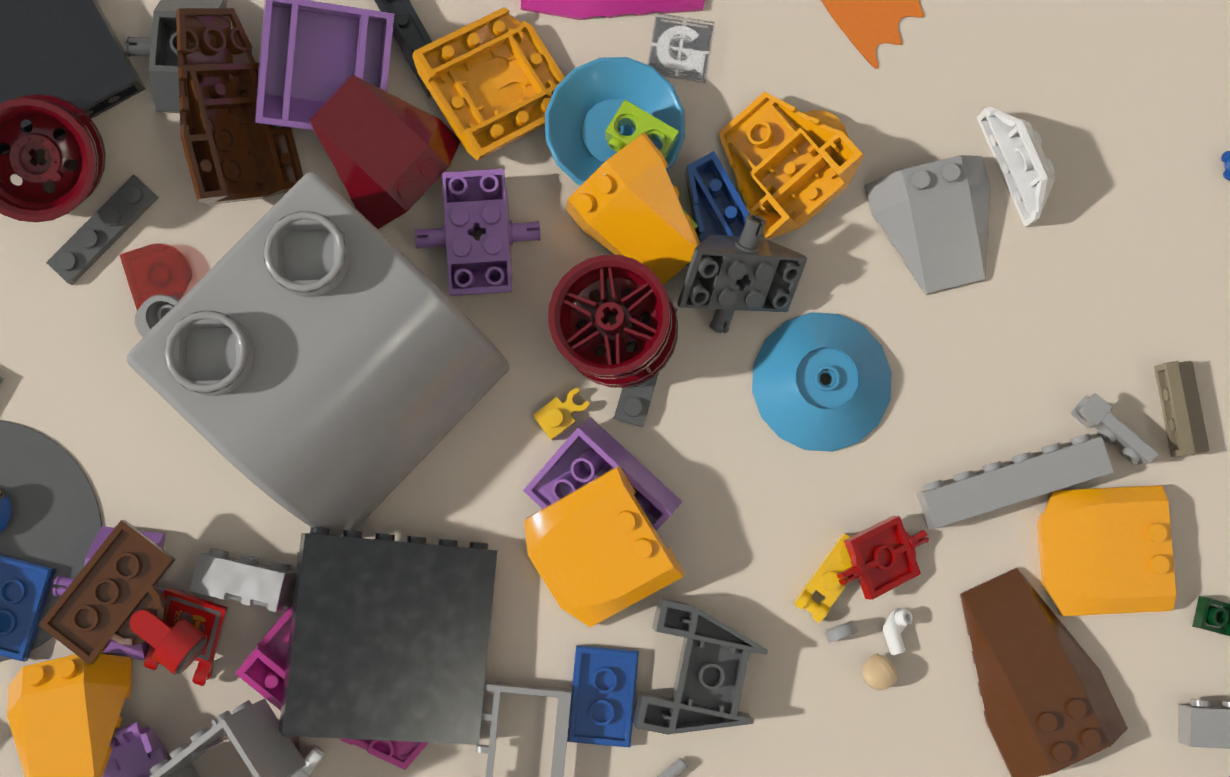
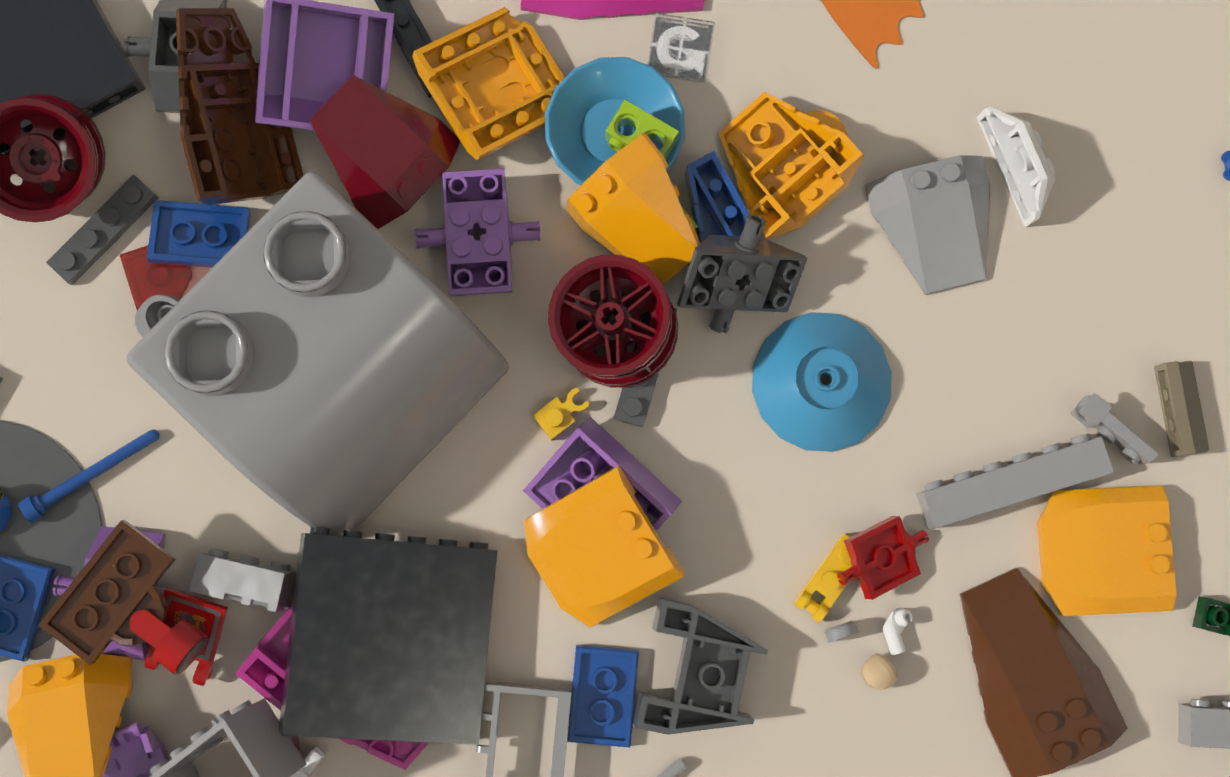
none -> blue piece [18,429,160,523]
none -> blue plate [147,200,250,268]

